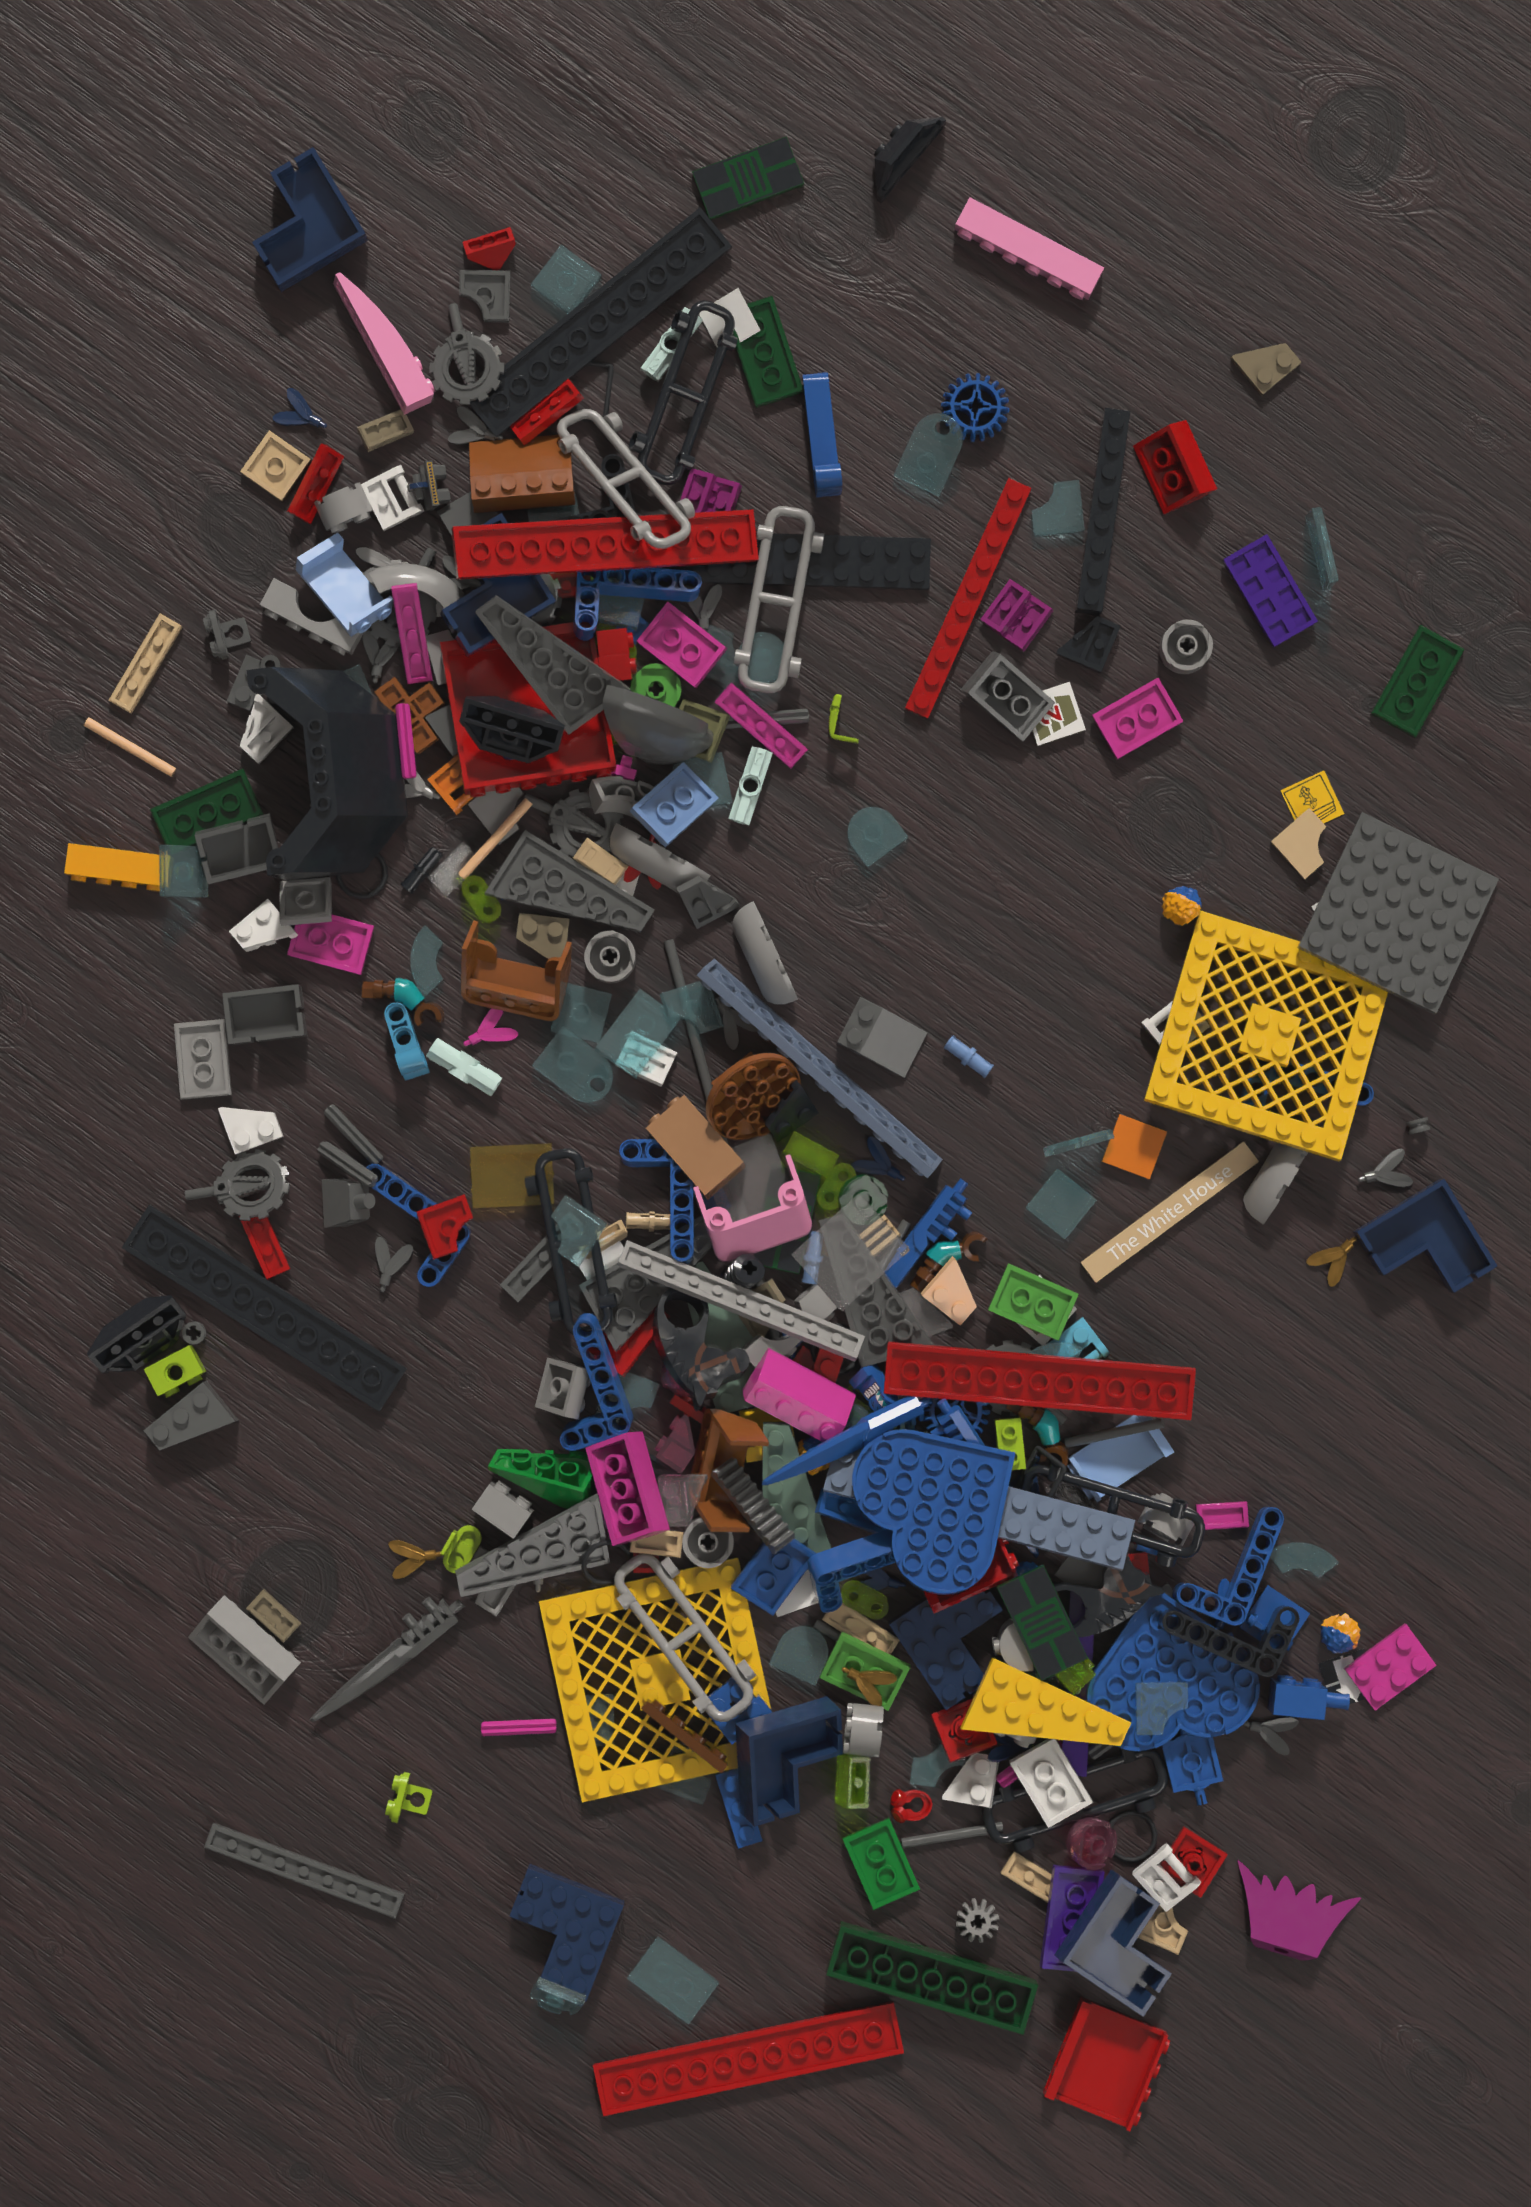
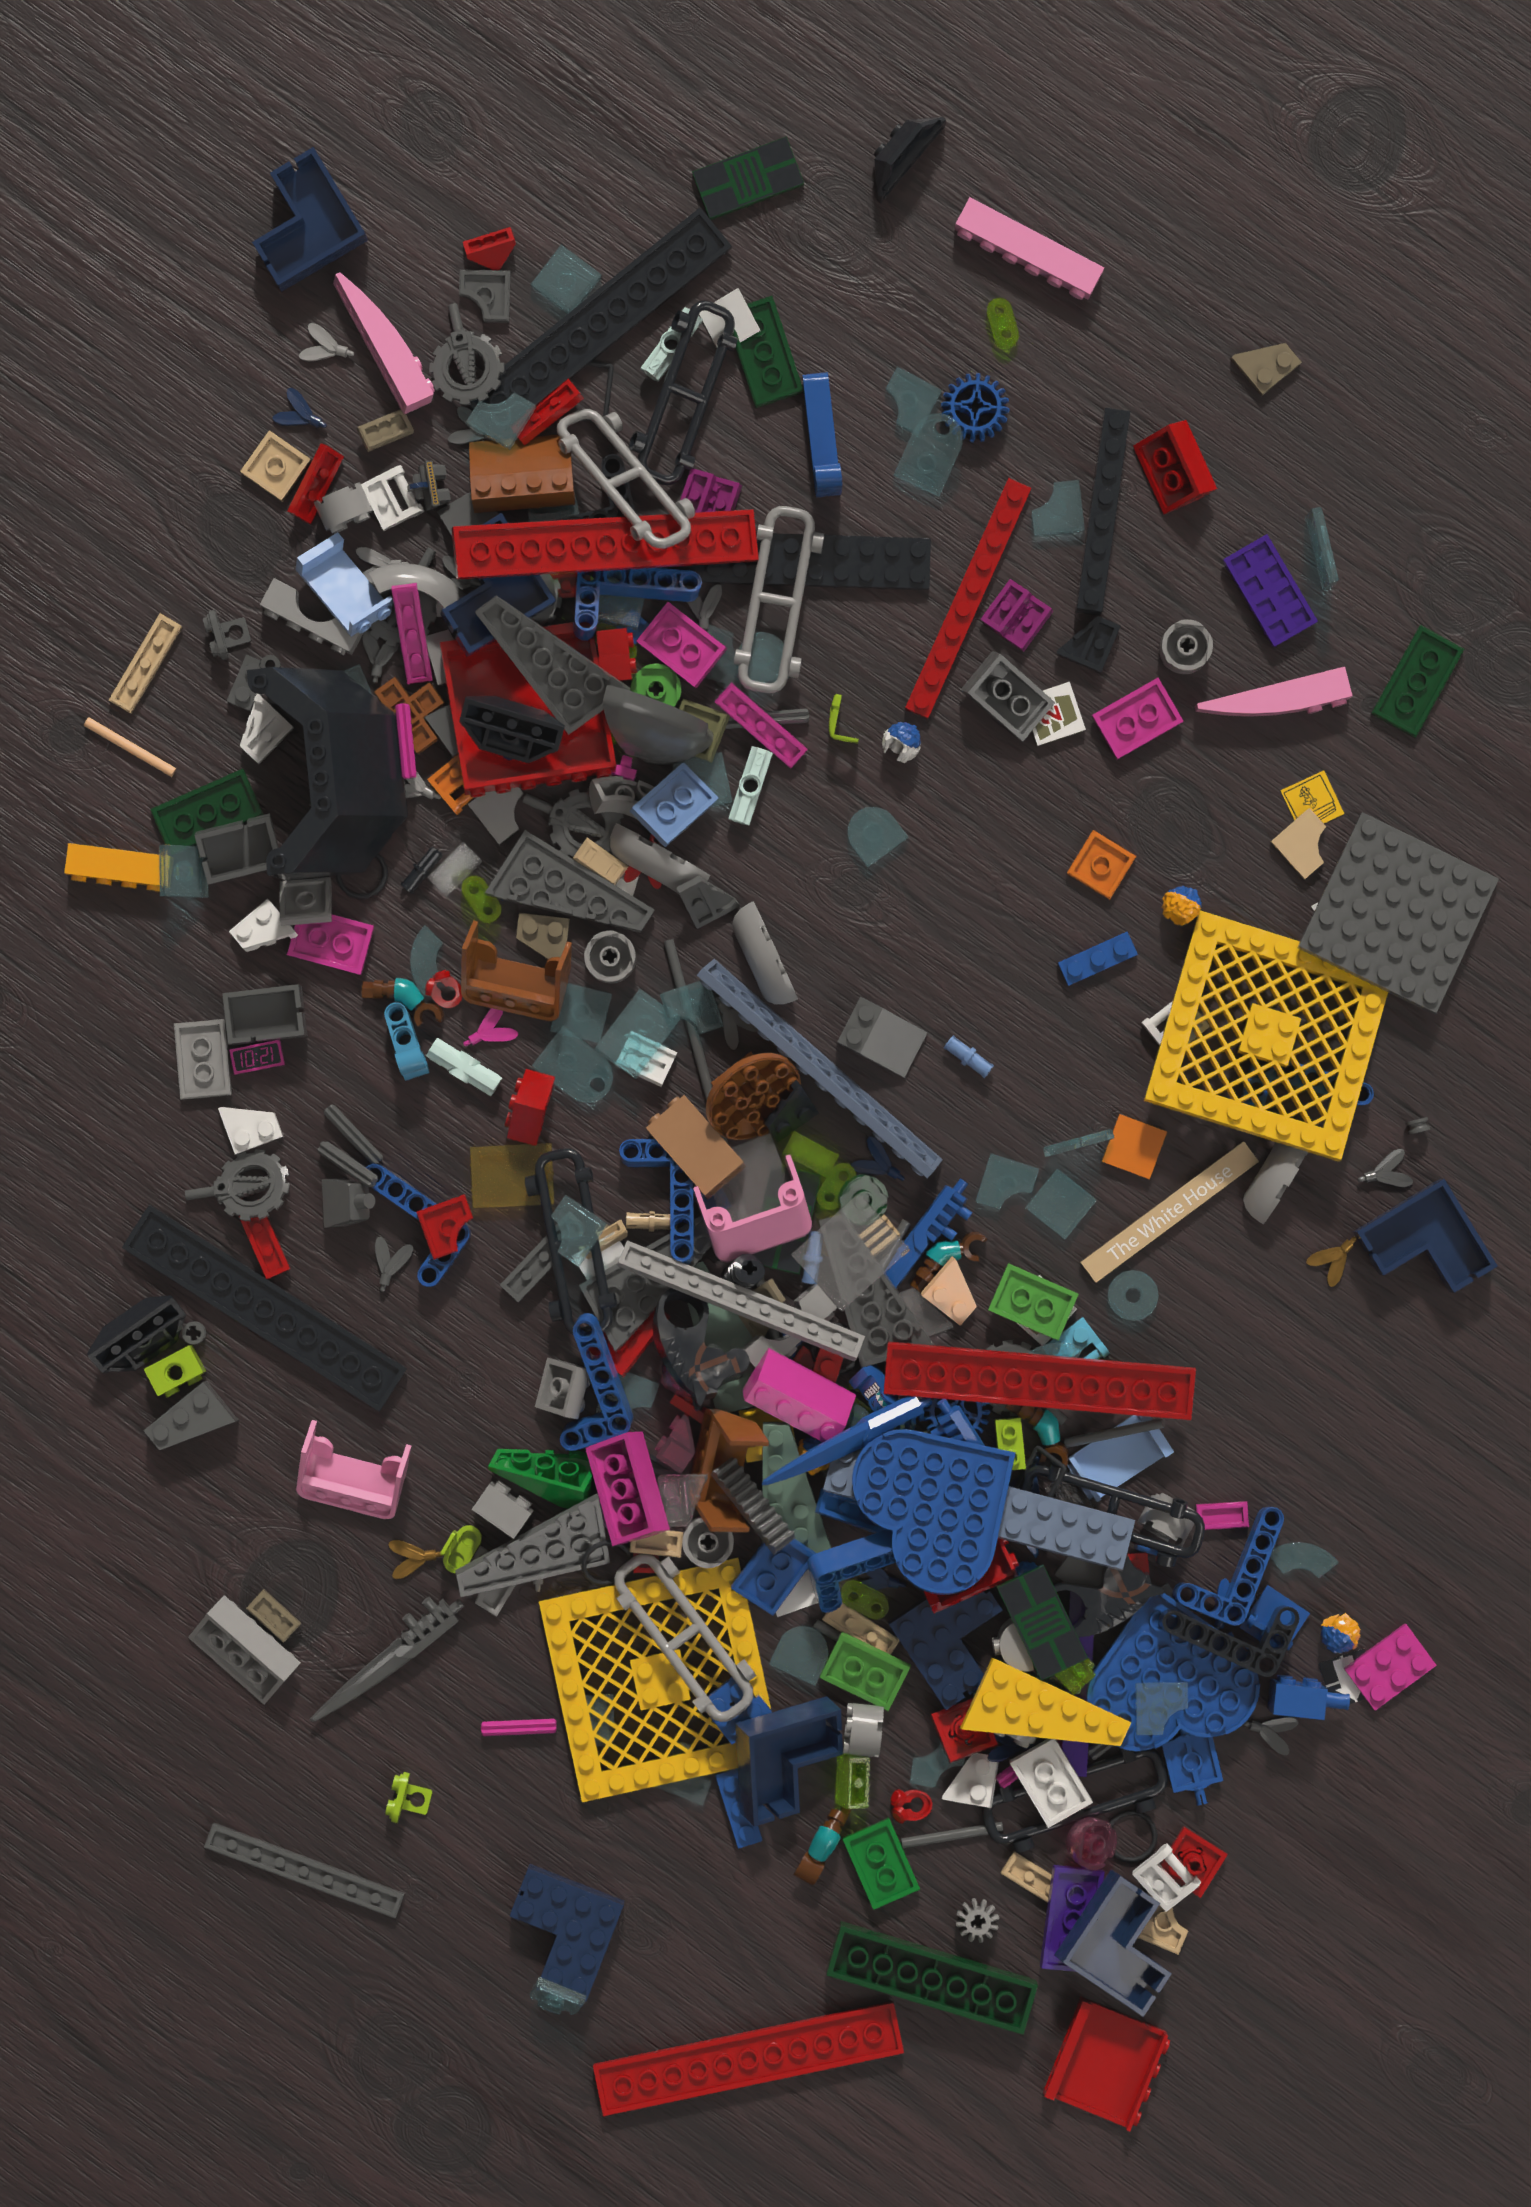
light nougat bar [458,798,533,880] -> none
clear light blue tile [627,1936,719,2024] -> none
reddish brown plate [641,1699,728,1773] -> none
pearl gold piece [842,1667,897,1706] -> none
magenta piece [1238,1860,1361,1960] -> none
none -> tile [230,1040,285,1075]
none -> bright pink windscreen [296,1420,411,1519]
none -> light grey piece [299,323,354,362]
none -> red piece [425,970,462,1008]
none -> clear light blue tile [466,393,536,450]
none -> red brick [505,1069,555,1146]
none -> piece [793,1803,853,1885]
none -> piece [882,722,921,763]
none -> clear light blue tile [885,367,942,436]
none -> clear light blue tile [975,1153,1039,1209]
none -> clear neon green plate [986,298,1019,349]
none -> blue plate [1057,931,1138,986]
none -> orange tile [1066,830,1136,900]
none -> clear light blue tile [1107,1270,1159,1321]
none -> bright pink slope [1195,667,1352,716]

